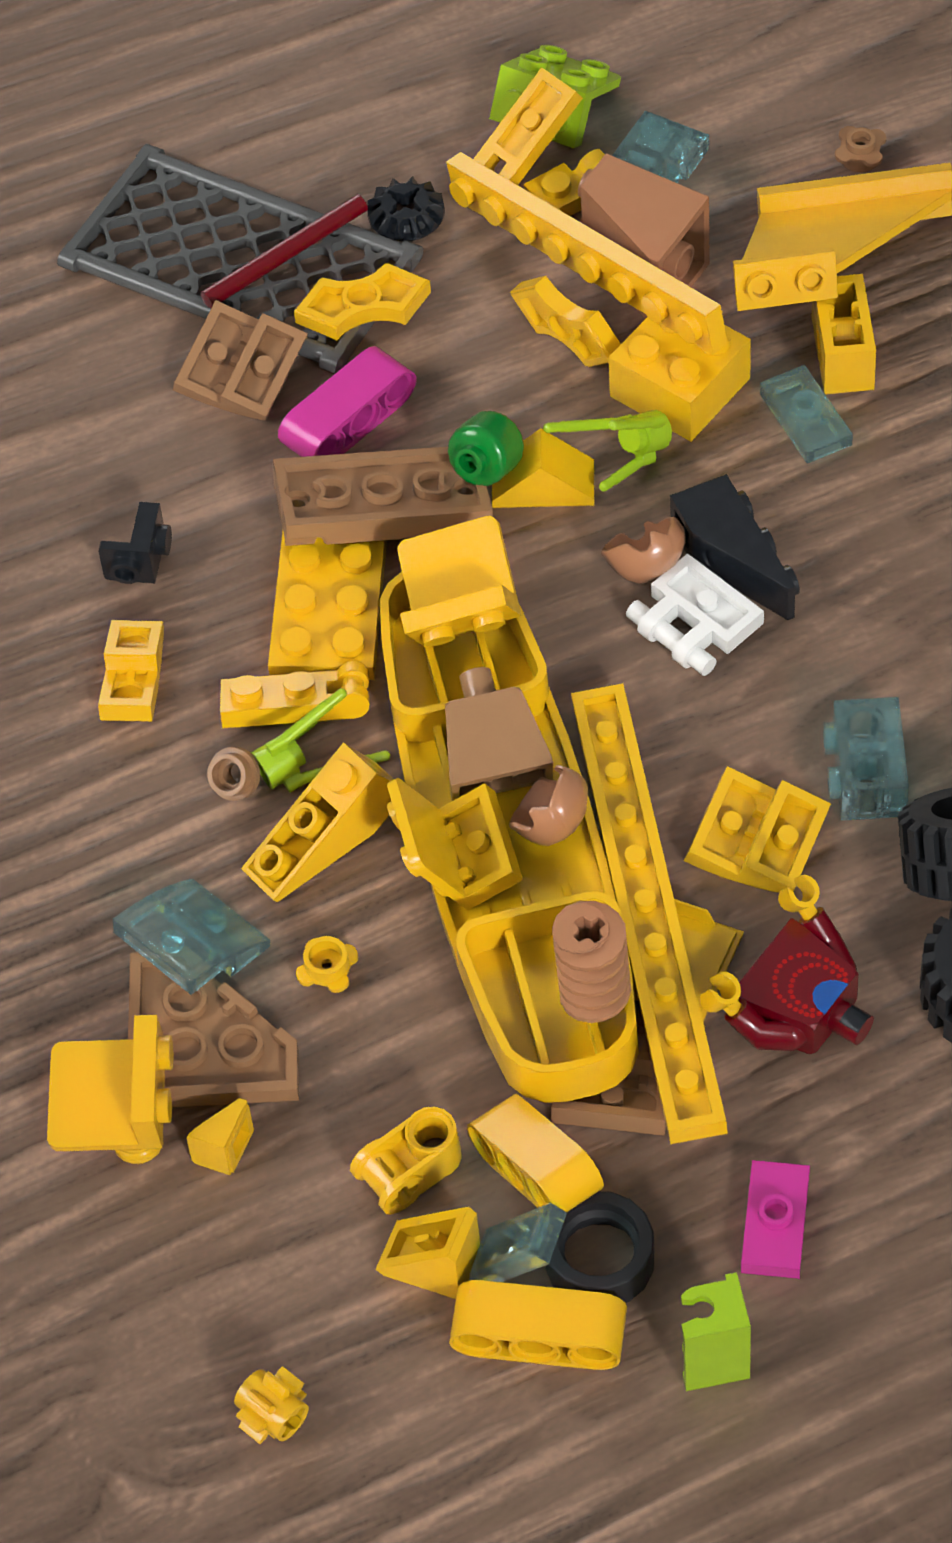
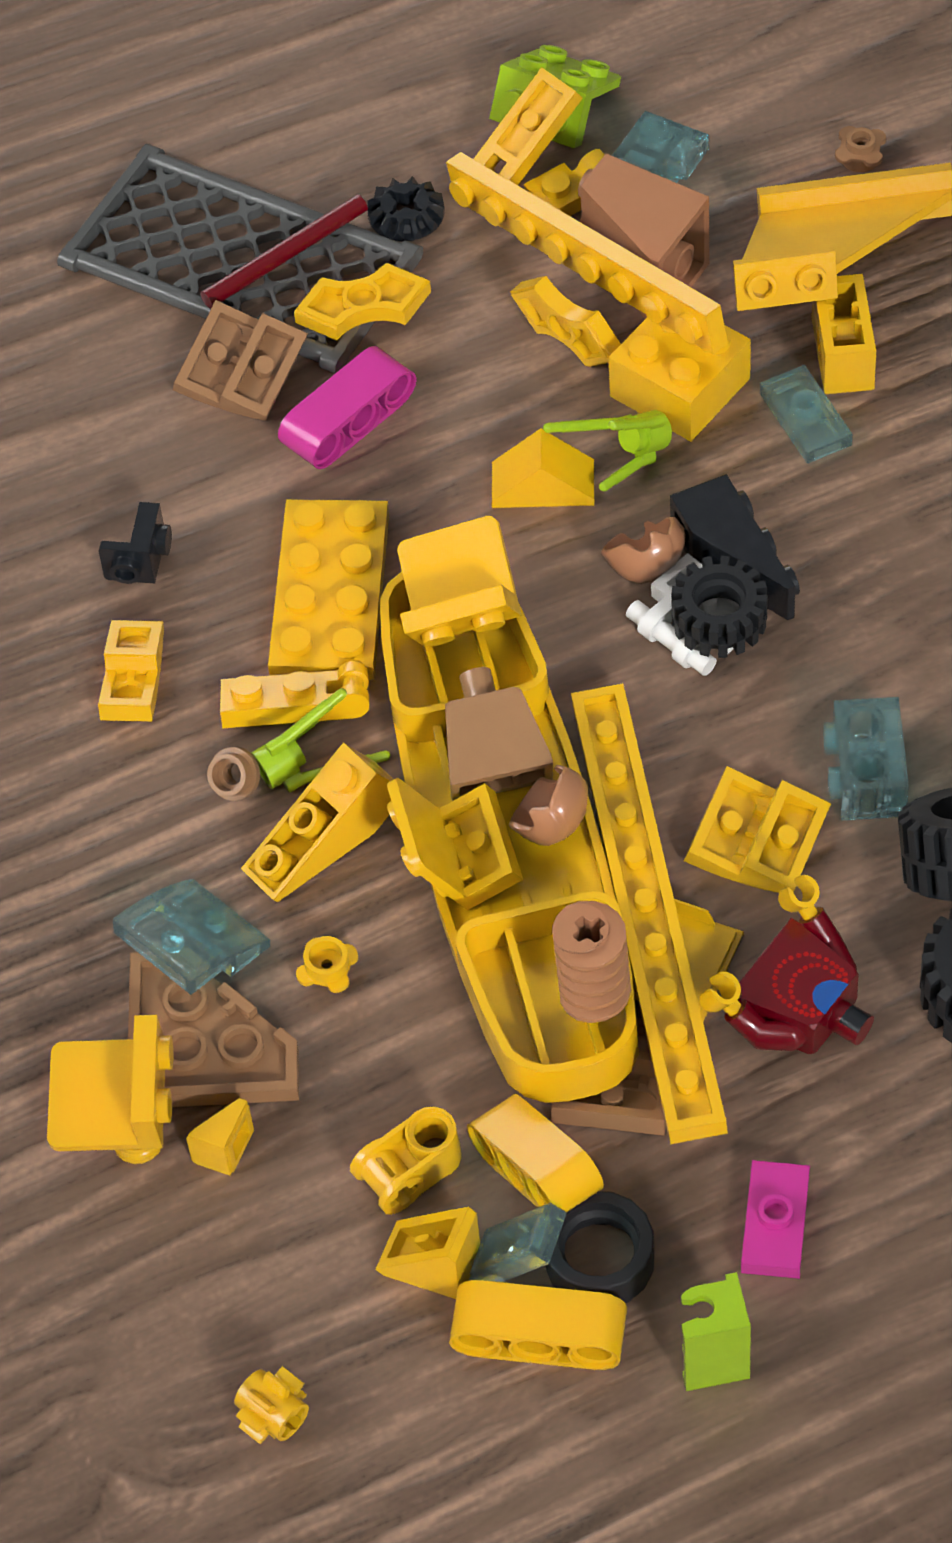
medium nougat piece [273,447,493,546] -> none
green head [447,411,524,486] -> none
none -> black tyre [671,556,768,658]

